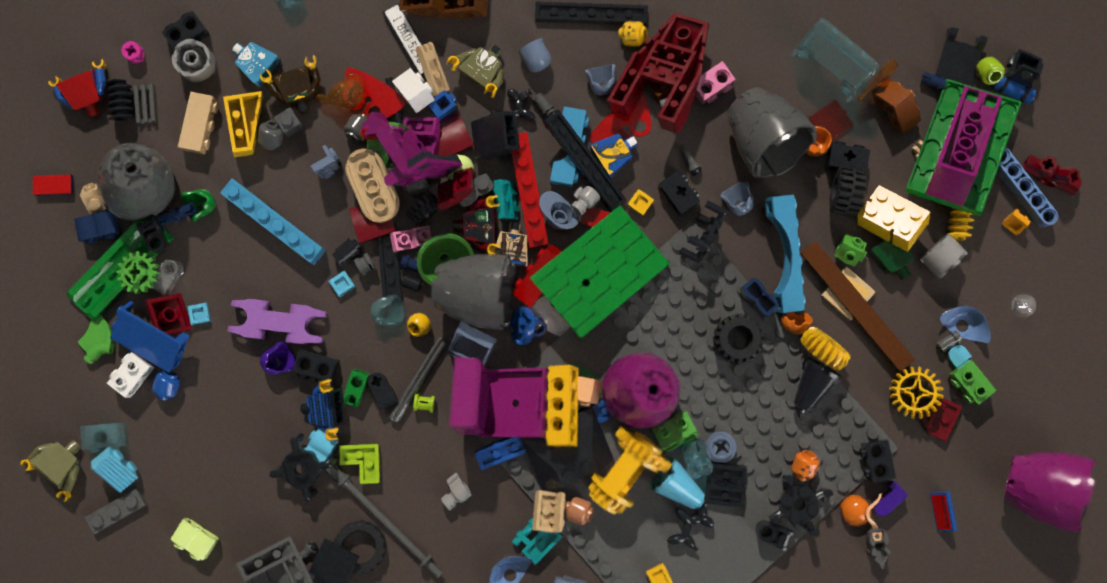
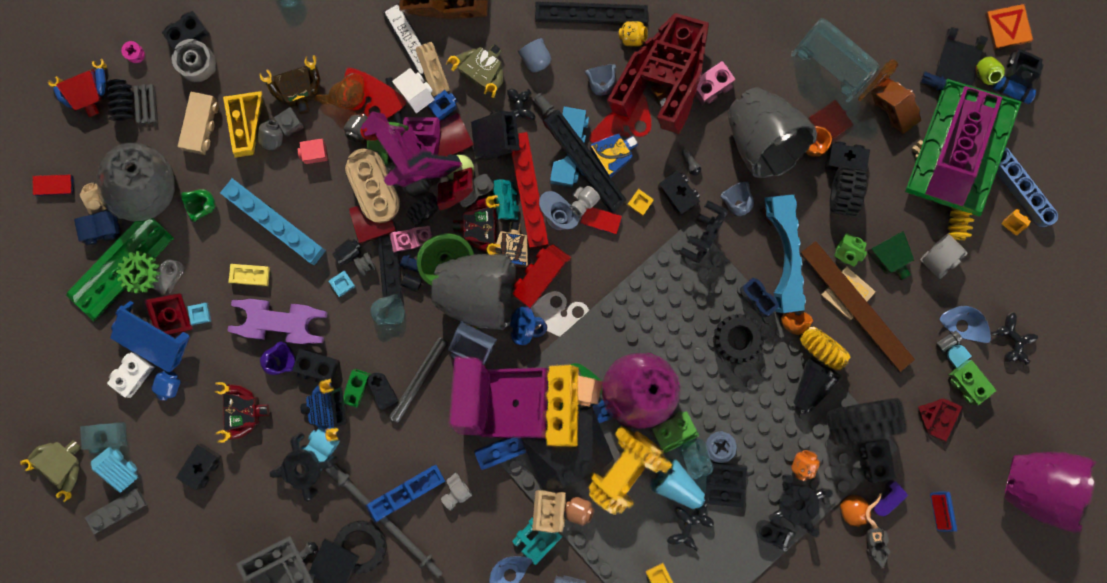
bright green arm [78,314,115,364] -> none
black piece [136,215,169,254] -> none
dark blue pin [158,203,197,226] -> none
yellowish green brick [171,518,219,561] -> none
dark azure torso [232,42,281,88] -> none
sand blue bracket [311,145,341,179] -> none
lime plate [339,444,380,484] -> none
yellow piece [407,313,431,337] -> none
lime bush [413,394,435,413] -> none
green piece [530,206,670,338] -> none
piece [858,185,930,252] -> none
yellow gear [889,367,944,419] -> none
clear piece [1011,293,1036,317] -> none
dark red piece [1022,154,1082,195] -> none
none -> black brick [176,444,221,490]
none -> torso [214,382,270,443]
none -> light yellow plate [228,264,270,286]
none -> coral brick [298,139,328,164]
none -> blue slope [365,465,445,523]
none -> black tyre [826,398,907,445]
none -> orange tile [986,4,1033,49]
none -> black piece [991,312,1038,365]

